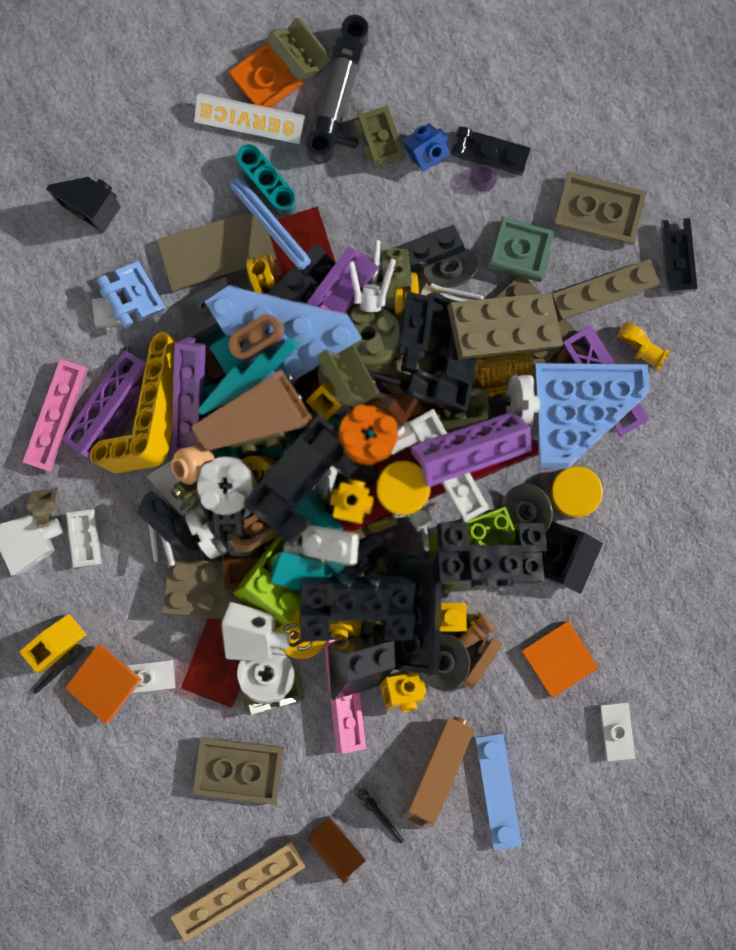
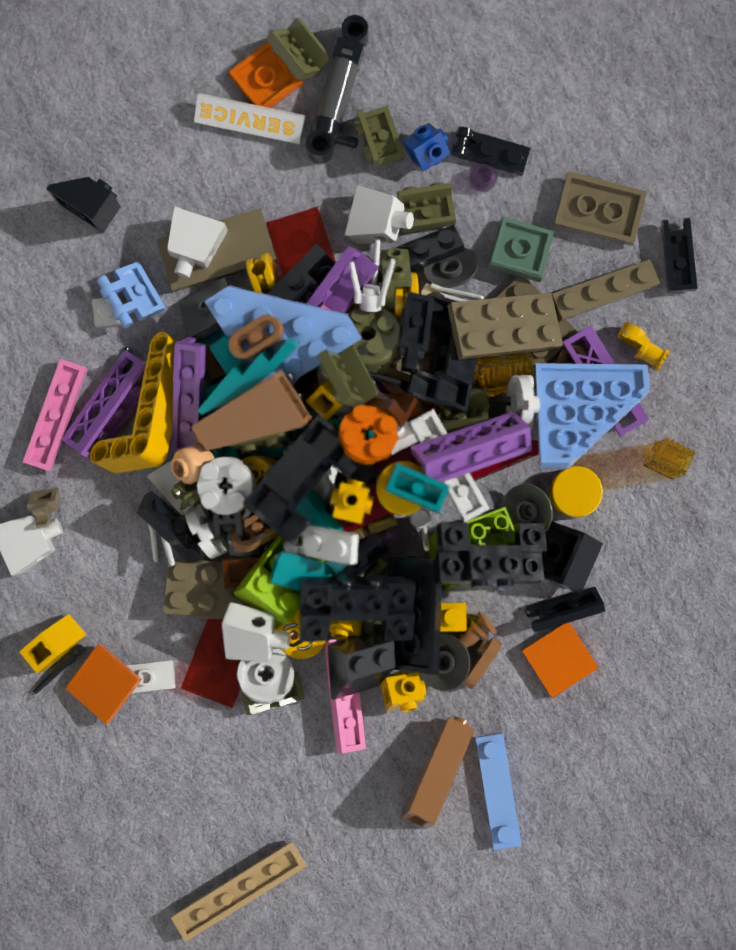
white plate [66,509,102,568] -> none
dark tan plate [193,737,284,805] -> none
light blue axle [230,177,311,270] -> none
teal beam [236,144,297,217] -> none
reddish brown panel [308,816,366,884] -> none
black piece [357,789,404,844] -> none
white plate [599,702,636,762] -> none
none -> white torso [167,207,228,278]
none -> white torso [345,186,414,244]
none -> teal slope [385,463,450,514]
none -> olive bracket [397,182,456,233]
none -> black hinge [525,587,606,632]
none -> clear yellow brick [642,437,695,480]

